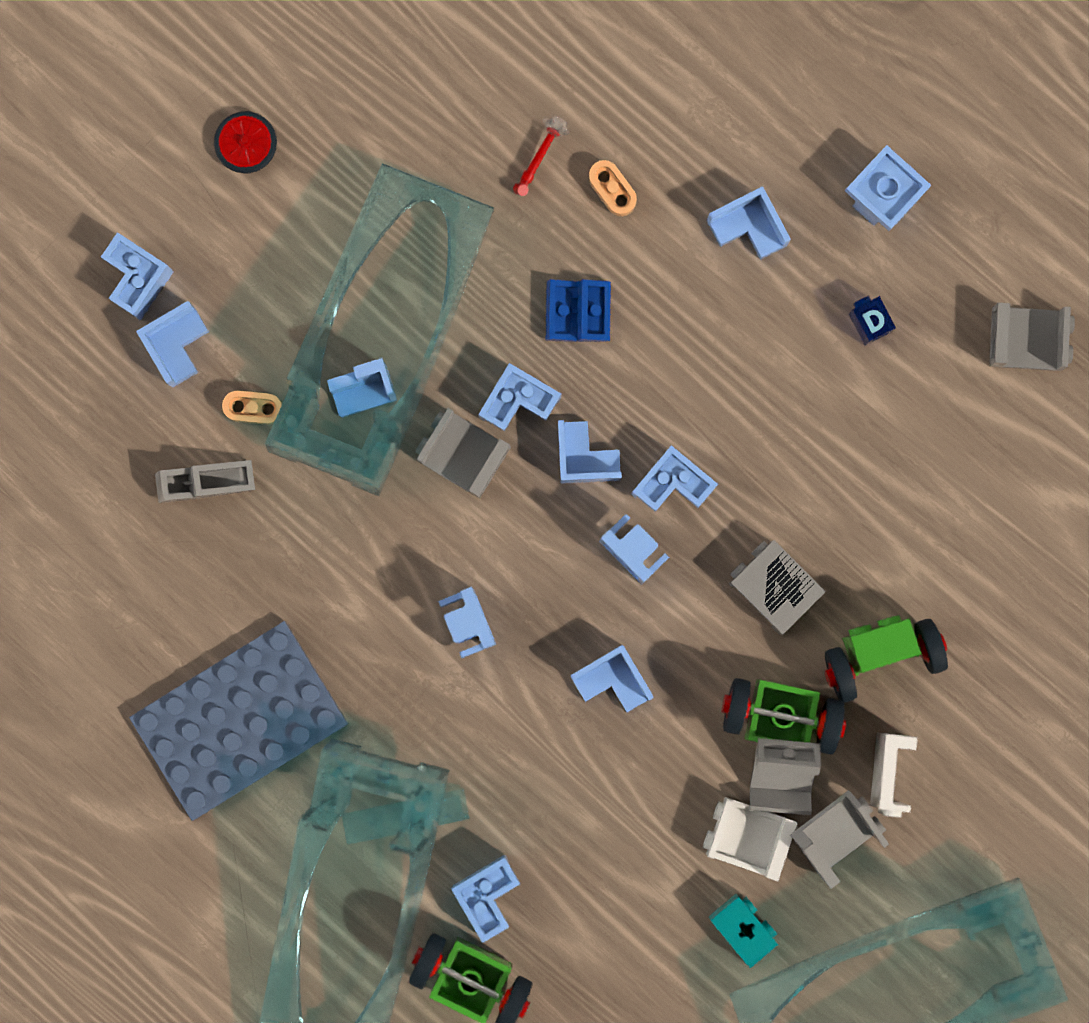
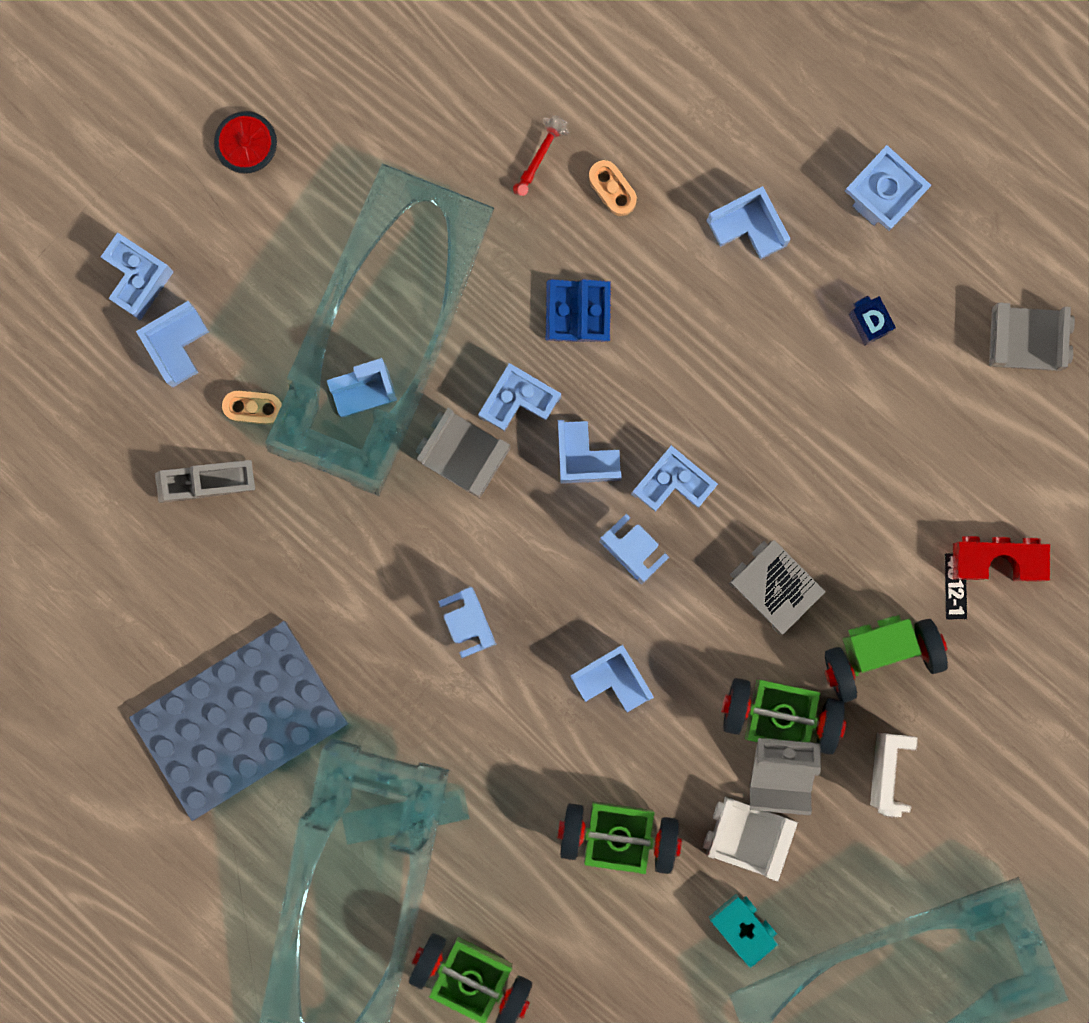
light blue panel [451,855,520,943] -> none
light grey panel [791,790,889,889] -> none
none -> brick [557,801,682,874]
none -> black sticker [945,553,967,620]
none -> red arch [953,536,1050,582]

